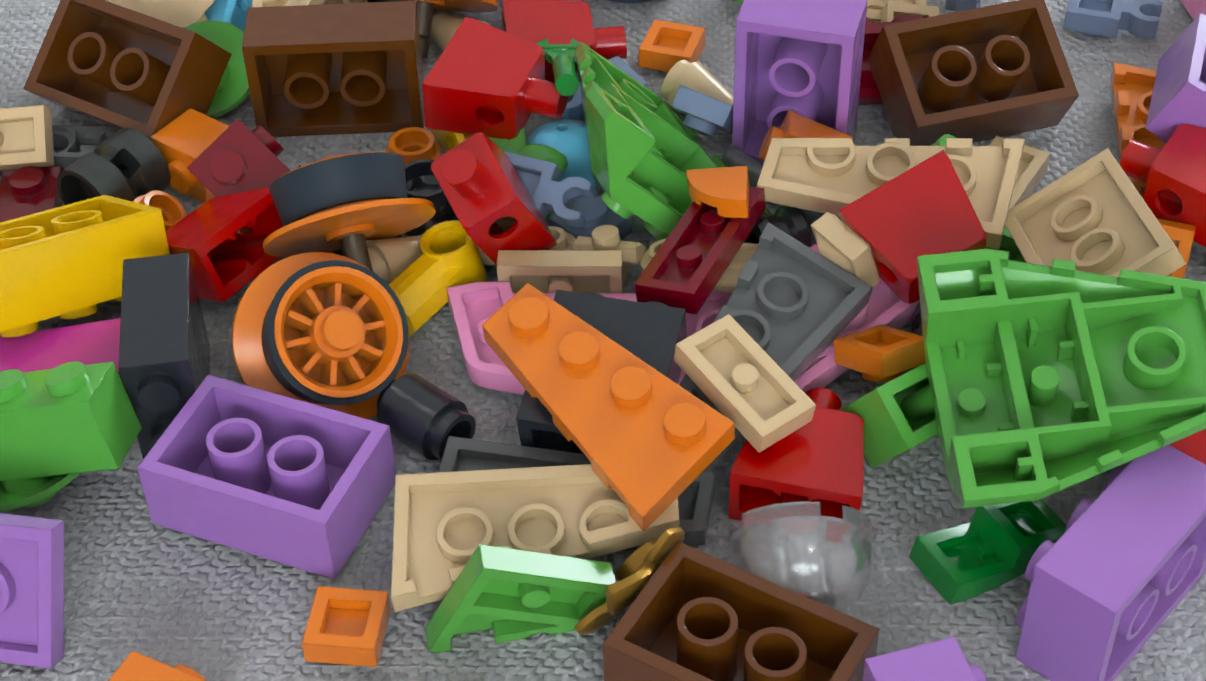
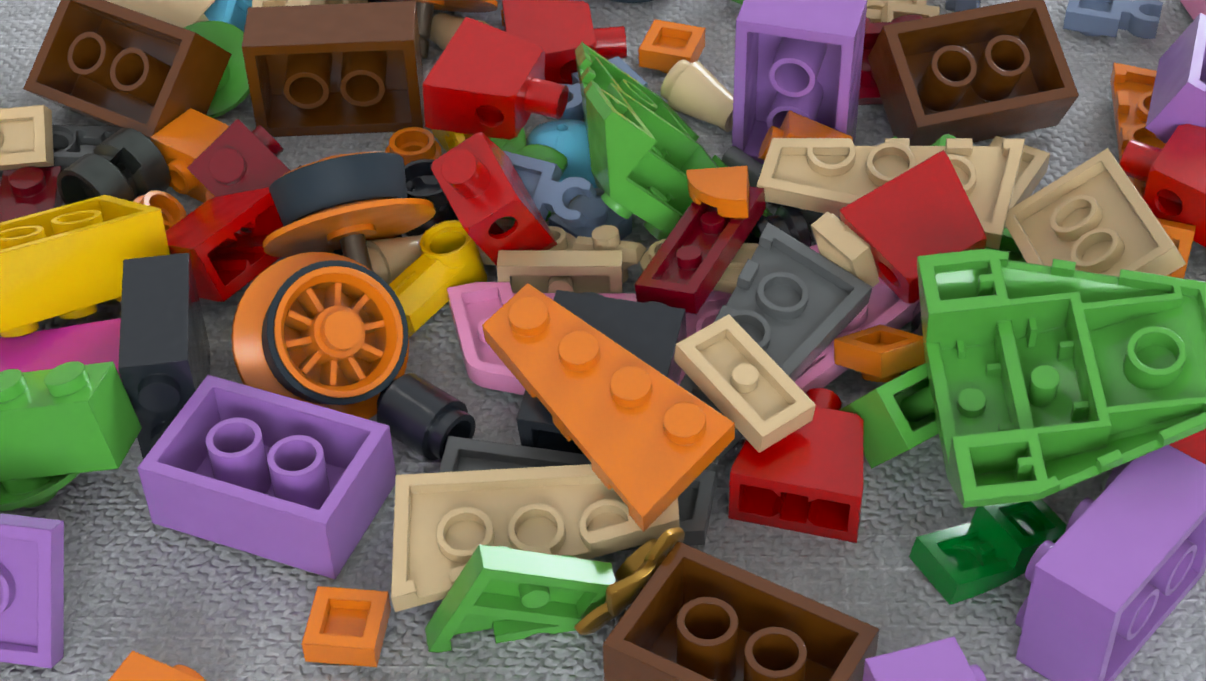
green piece [535,38,589,96] -> none
sand blue plate [671,85,733,138] -> none
clear cylinder [728,501,873,612] -> none

